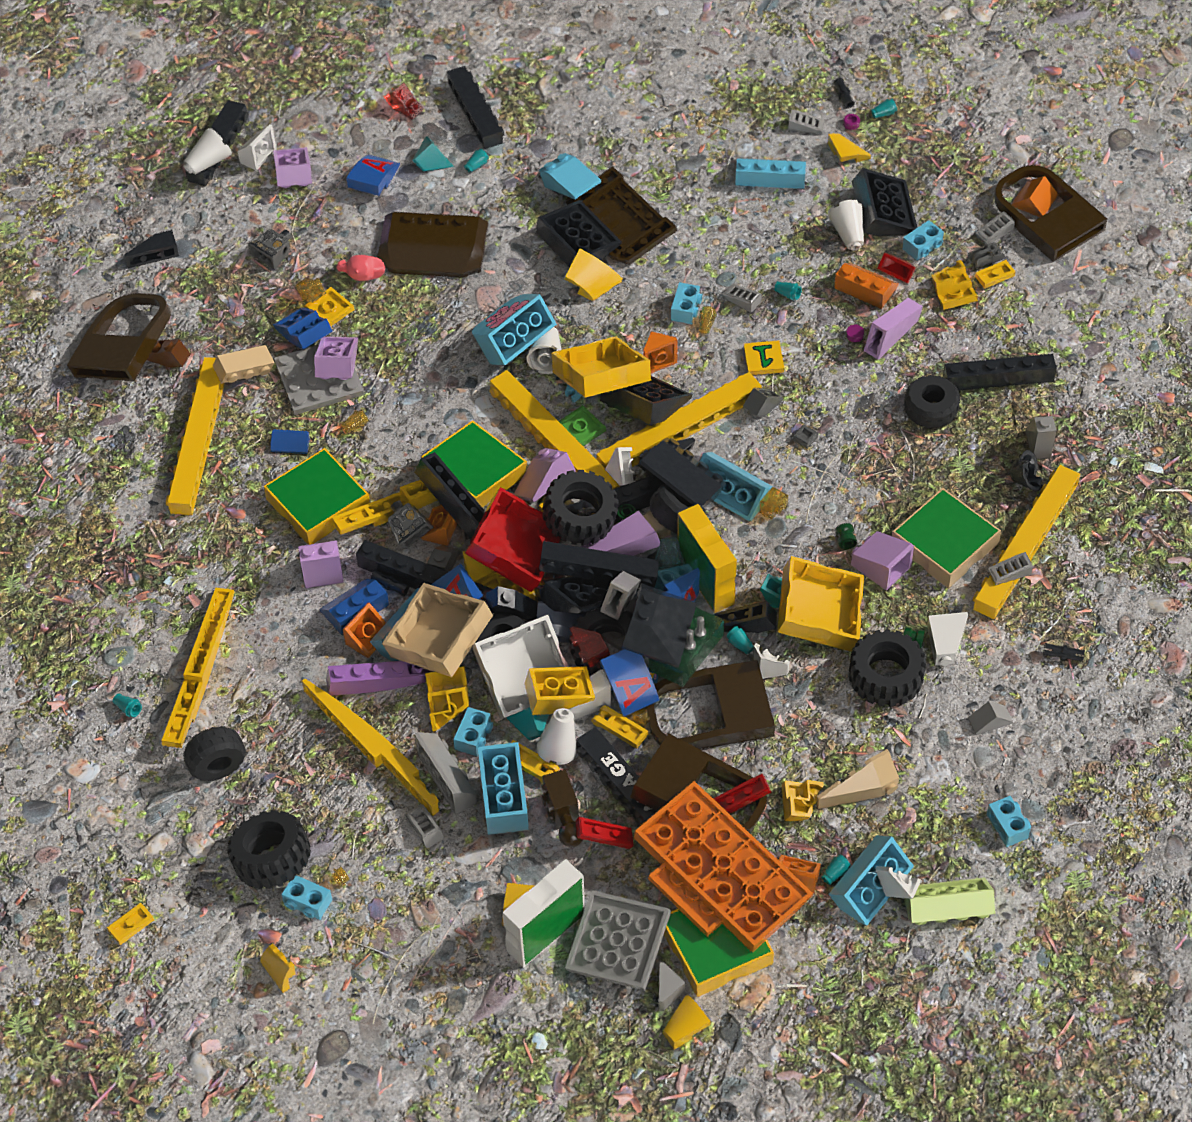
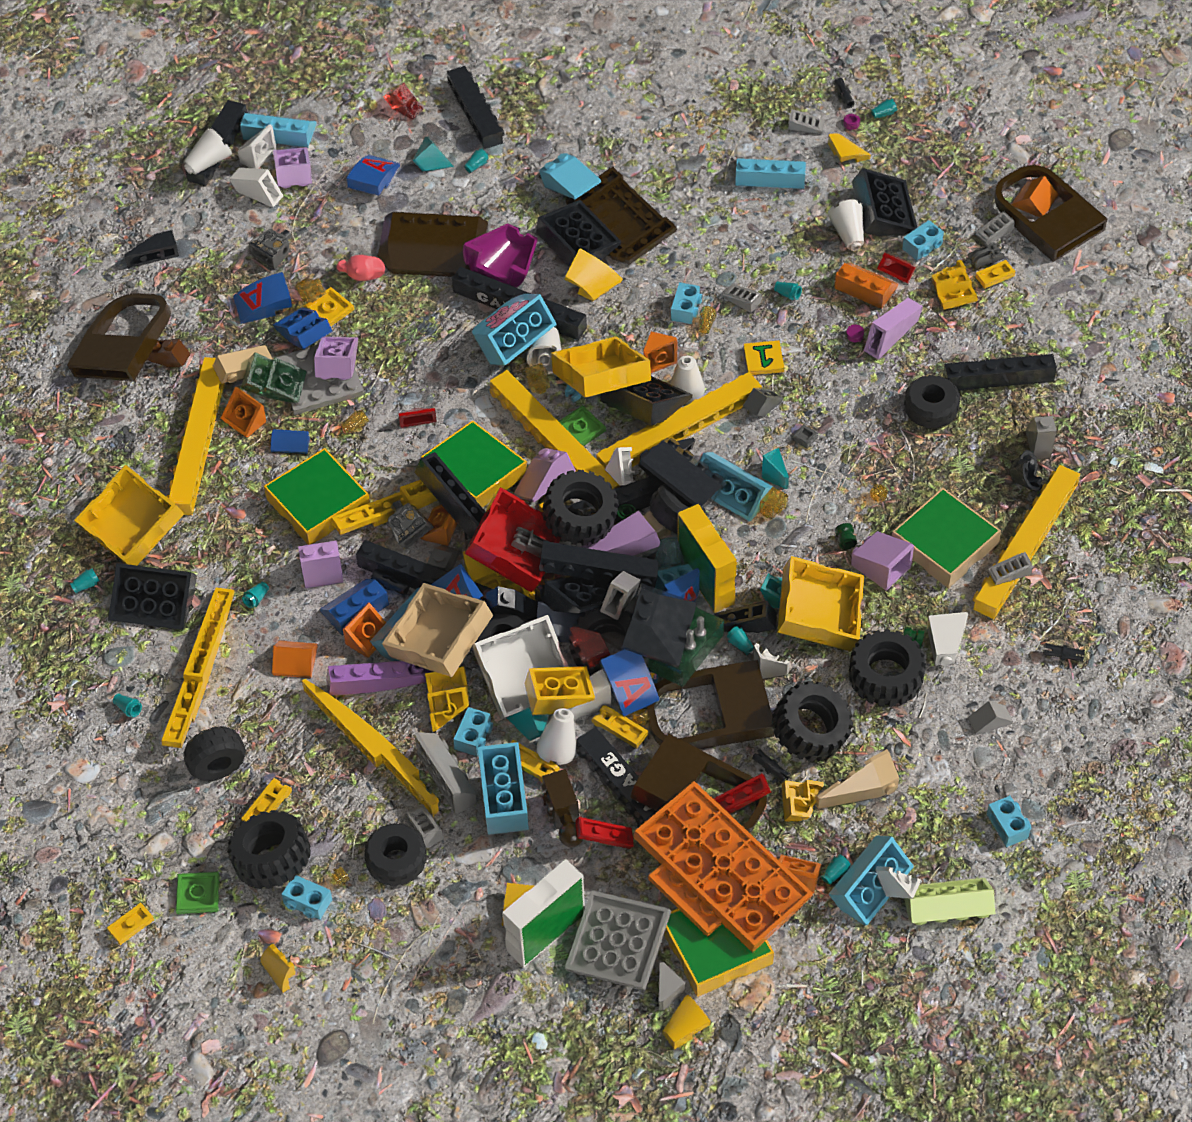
none -> teal cone [70,568,100,593]
none -> yellow tile [74,465,184,566]
none -> black slope [108,563,197,630]
none -> bright green tile [176,872,220,914]
none -> orange slope [220,387,267,437]
none -> white slope [229,168,283,207]
none -> blue slope [233,272,292,324]
none -> medium azure slope [240,113,317,148]
none -> clear green slope [241,352,307,403]
none -> yellow plate [241,778,292,822]
none -> teal cone [242,581,269,608]
none -> orange slope [272,640,318,678]
none -> black tyre [364,823,427,886]
none -> red slope [399,408,437,428]
none -> black brick [452,267,587,341]
none -> magenta cone [463,223,538,288]
none -> dark grey arm [511,527,549,558]
none -> clear yellow brick [525,363,551,394]
none -> white cone [669,356,705,405]
none -> black pin [752,749,791,783]
none -> teal slope [762,448,789,489]
none -> black tyre [772,681,853,762]
none -> clear yellow plate [870,484,887,502]

